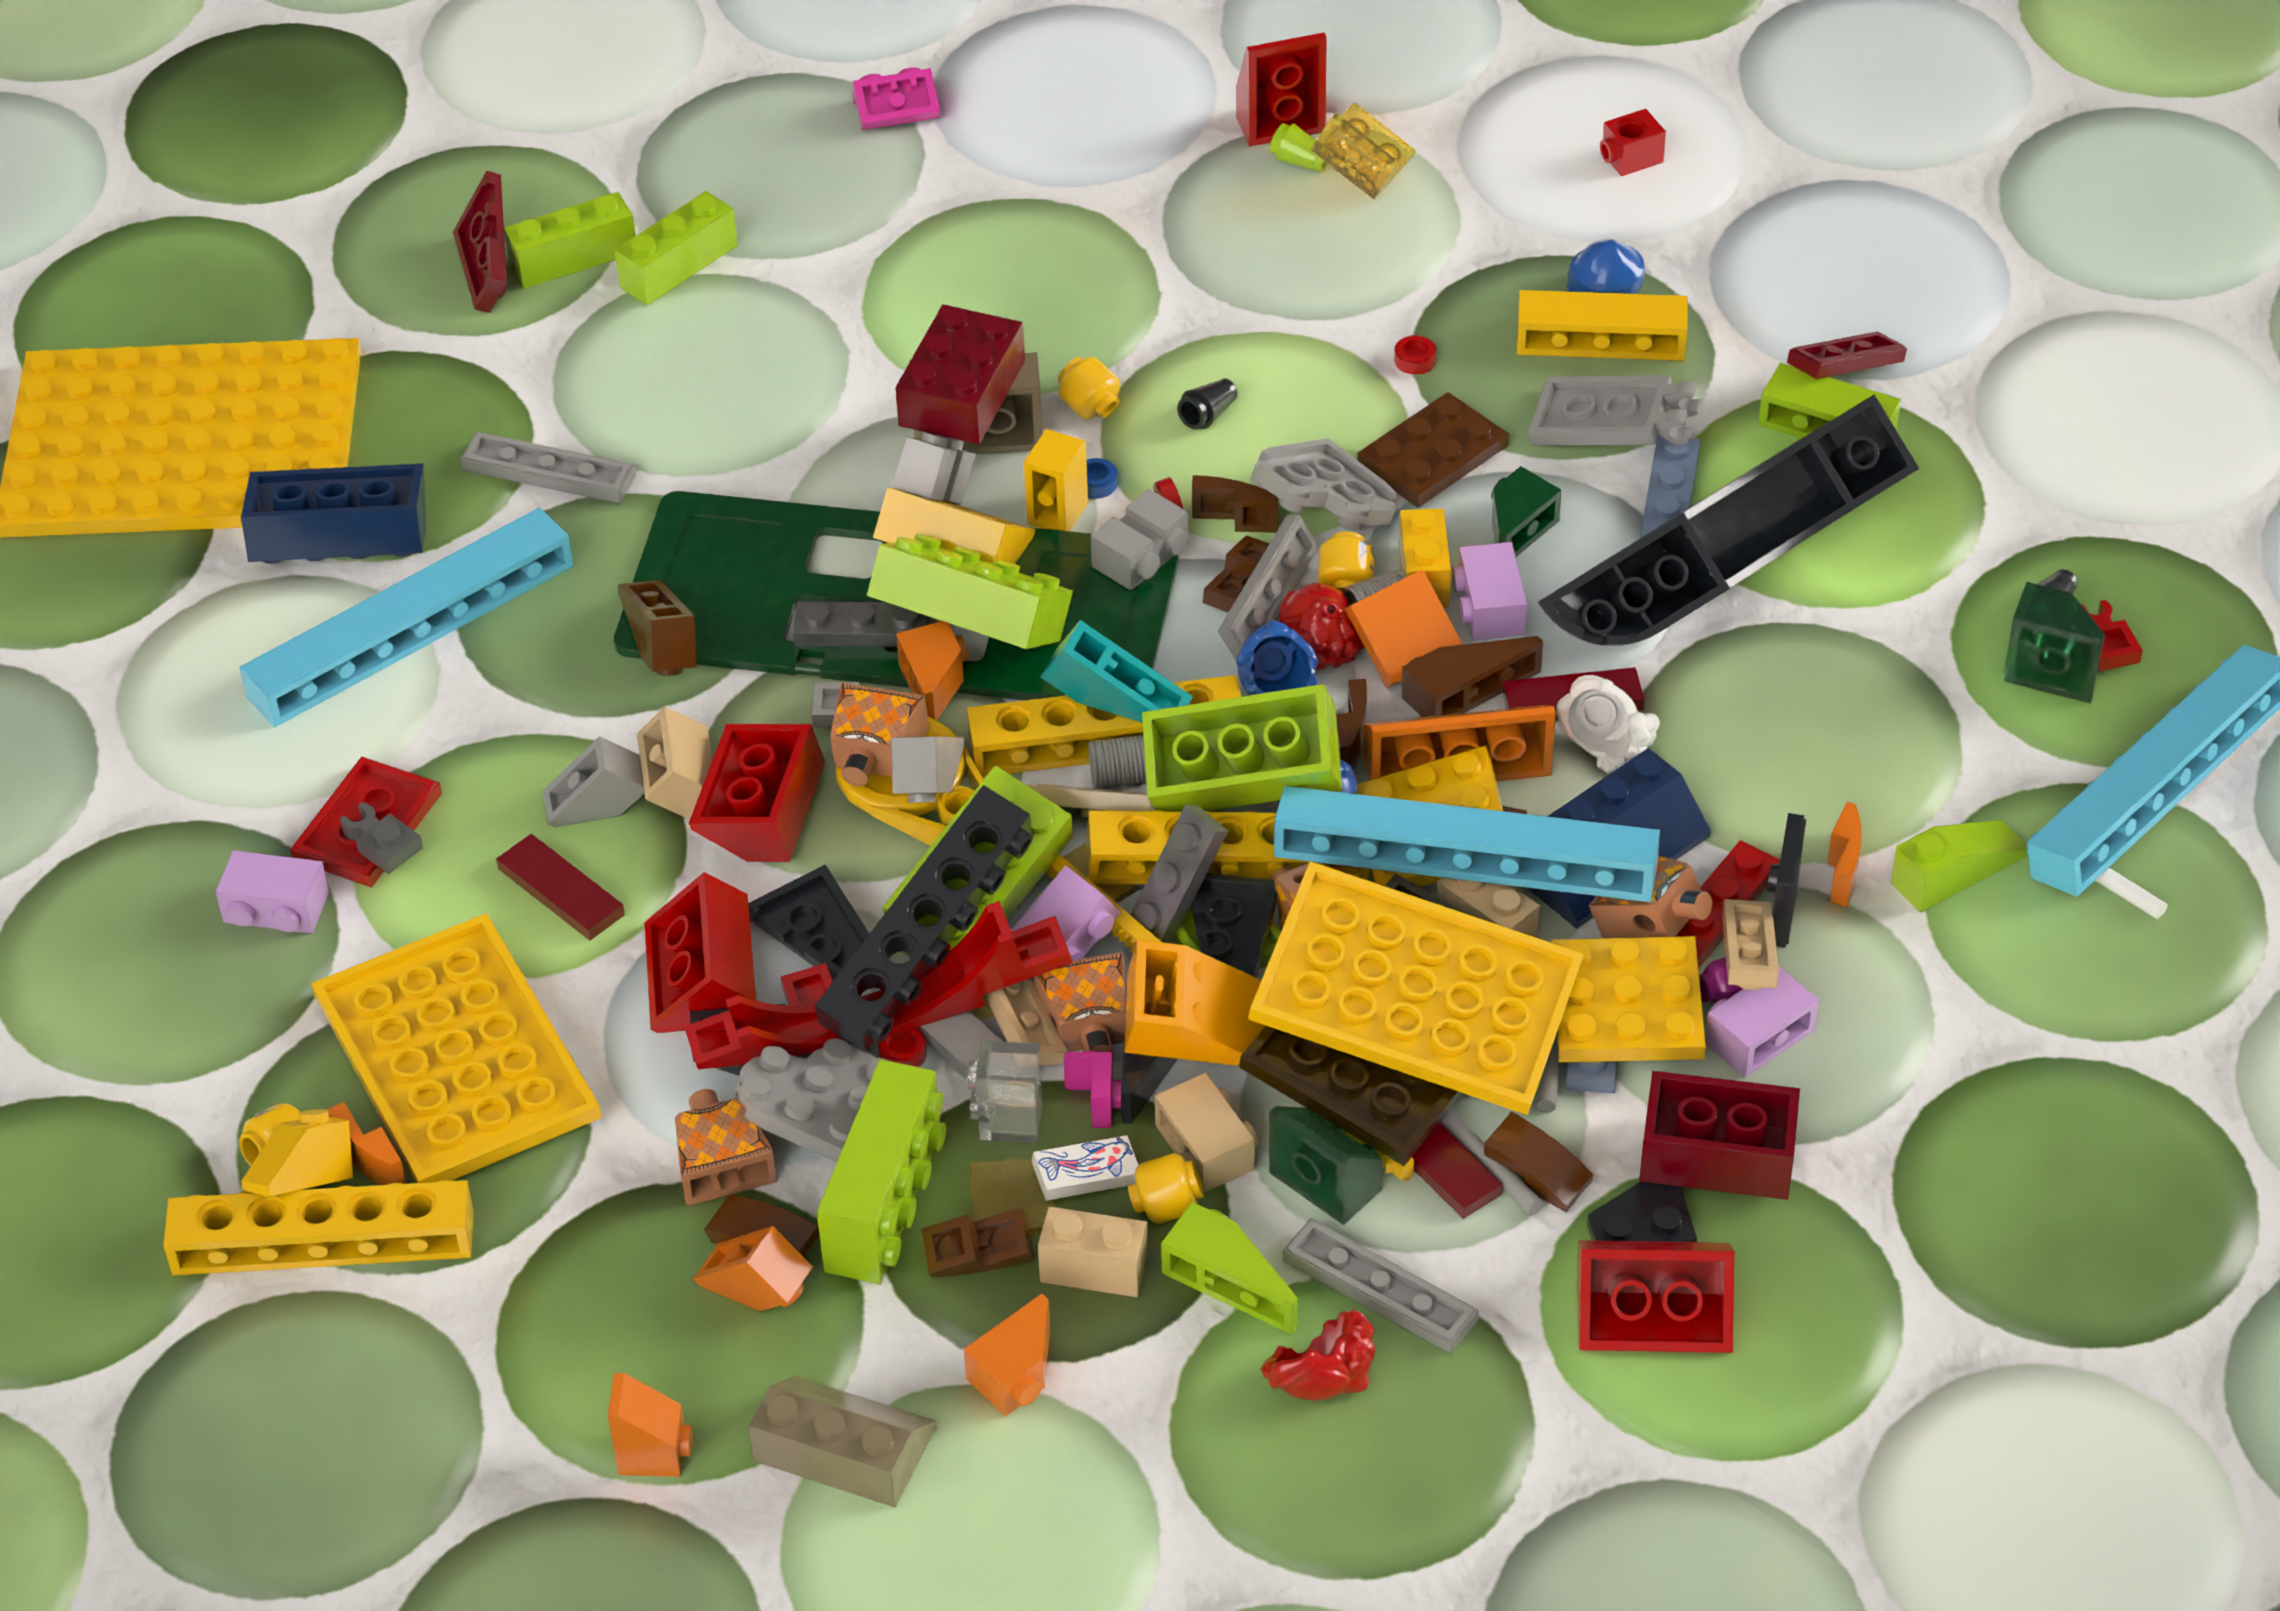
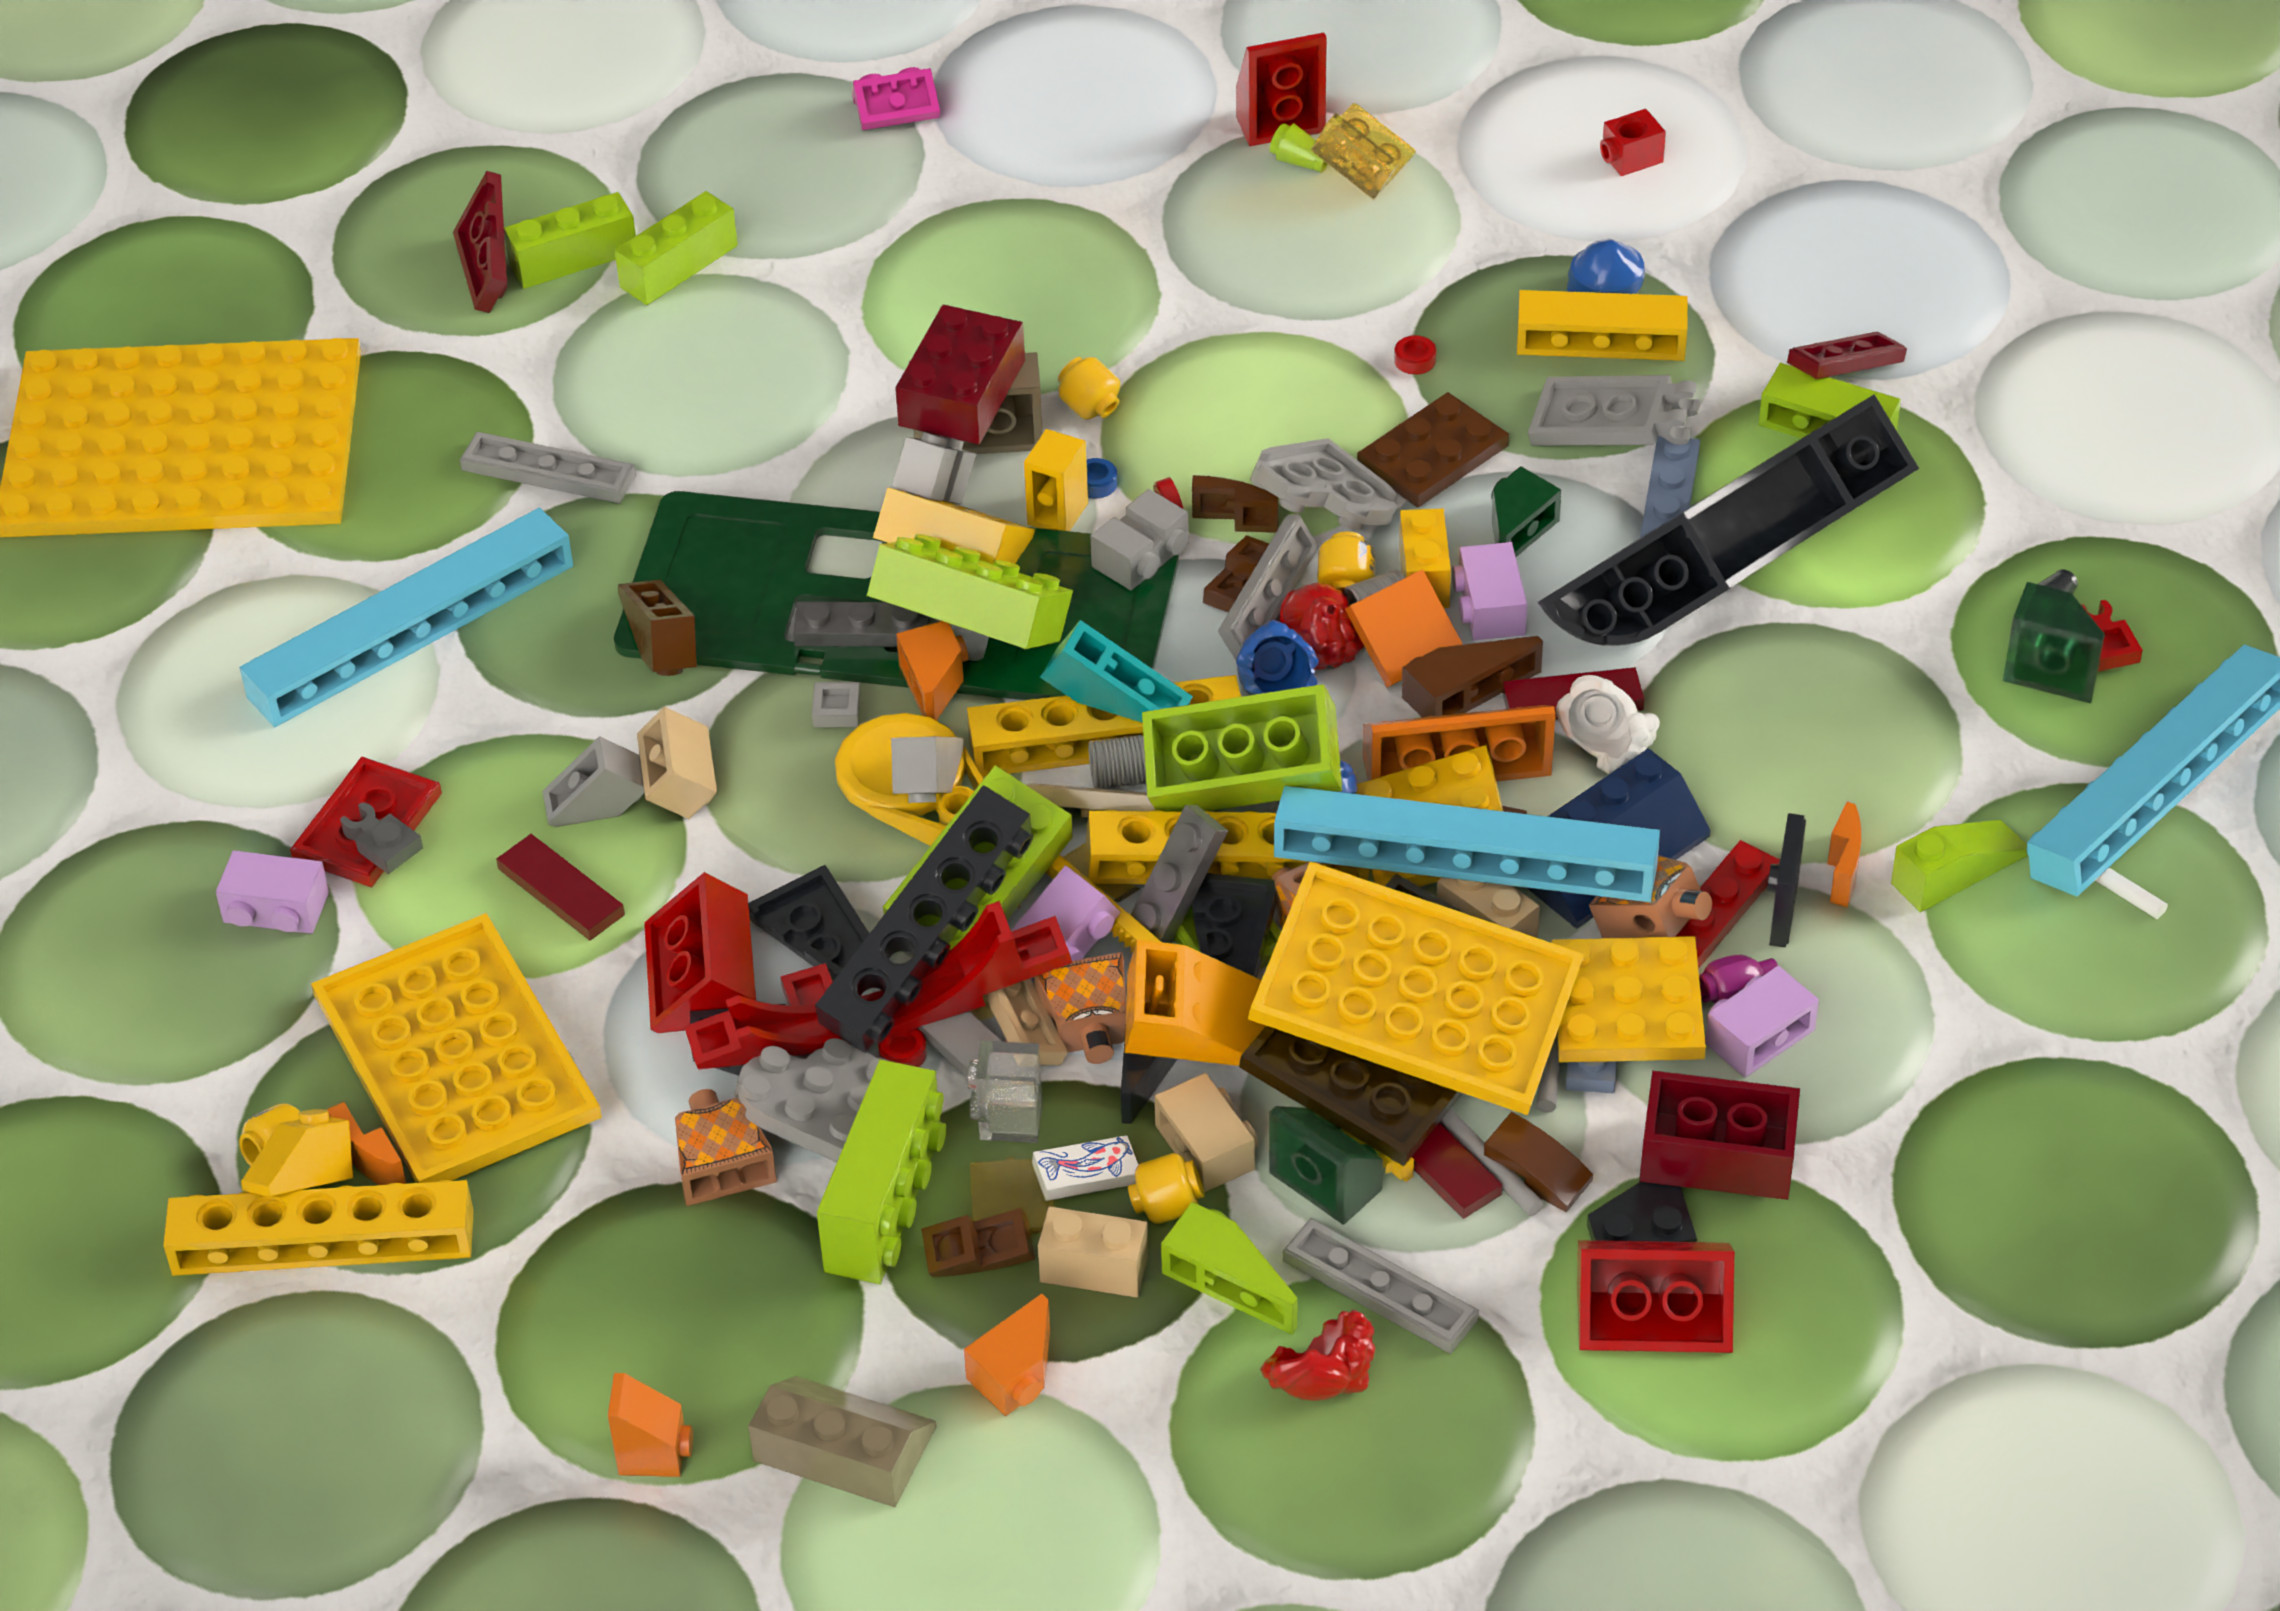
dark blue slope [241,463,426,564] -> none
red slope [688,724,825,862] -> none
orange slope [693,1226,813,1312] -> none
reddish brown slope [704,1194,819,1257] -> none
nougat torso [831,682,929,786] -> none
dark pink bracket [1064,1051,1122,1128] -> none
black cone [1177,378,1238,429] -> none
reddish brown slope [1336,679,1367,771] -> none
tan plate [1722,899,1779,990] -> none

